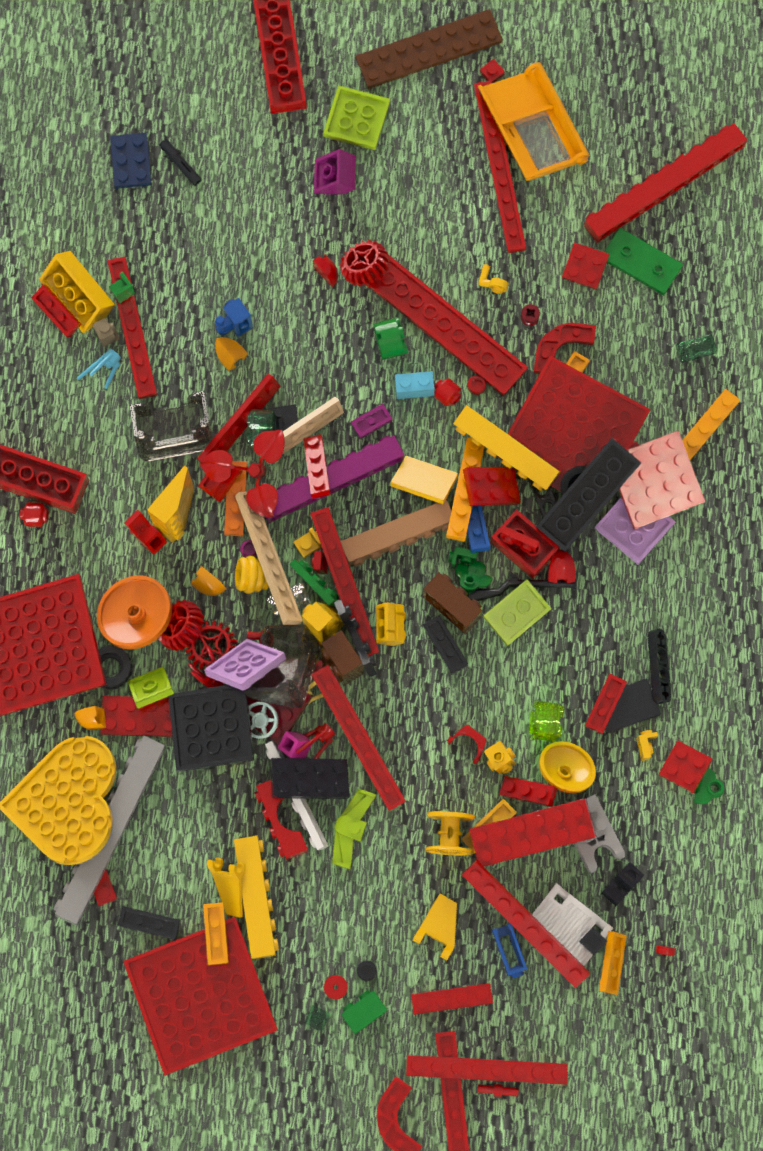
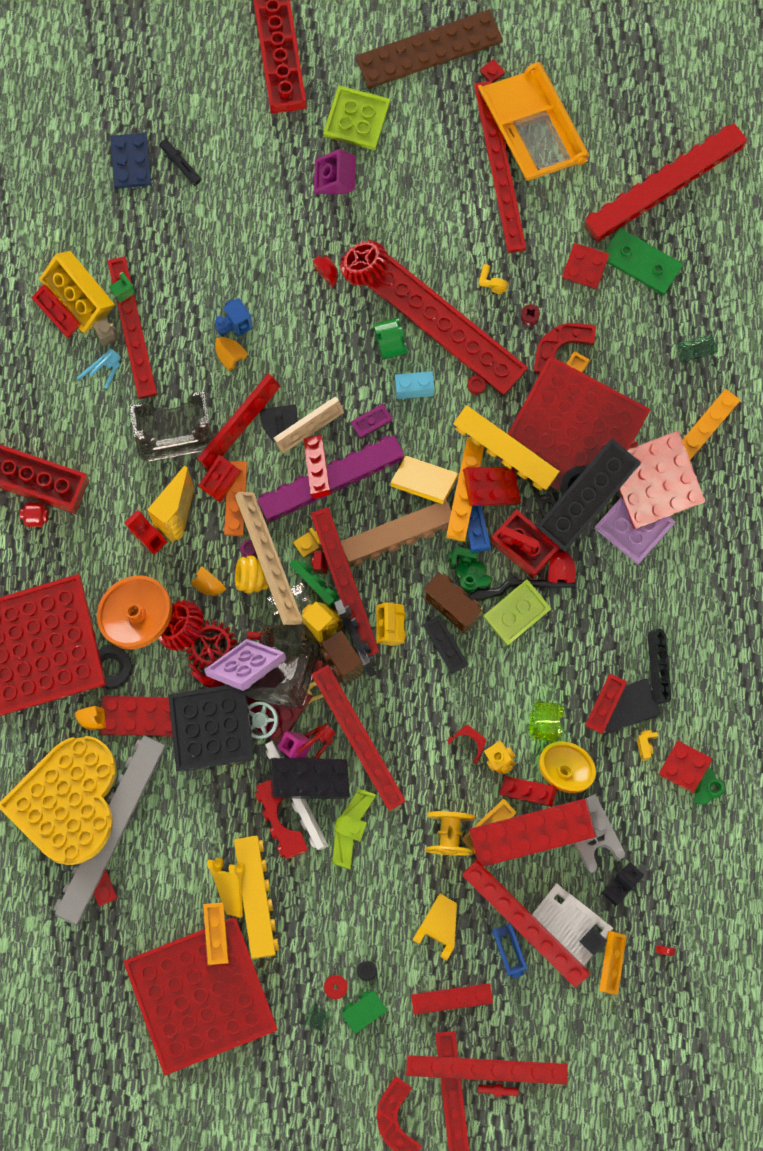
black plate [117,906,181,940] -> none
lime tile [128,666,174,709] -> none
red plant [200,430,285,517] -> none
clear green brick [247,409,275,449] -> none
red head [434,378,462,406] -> none

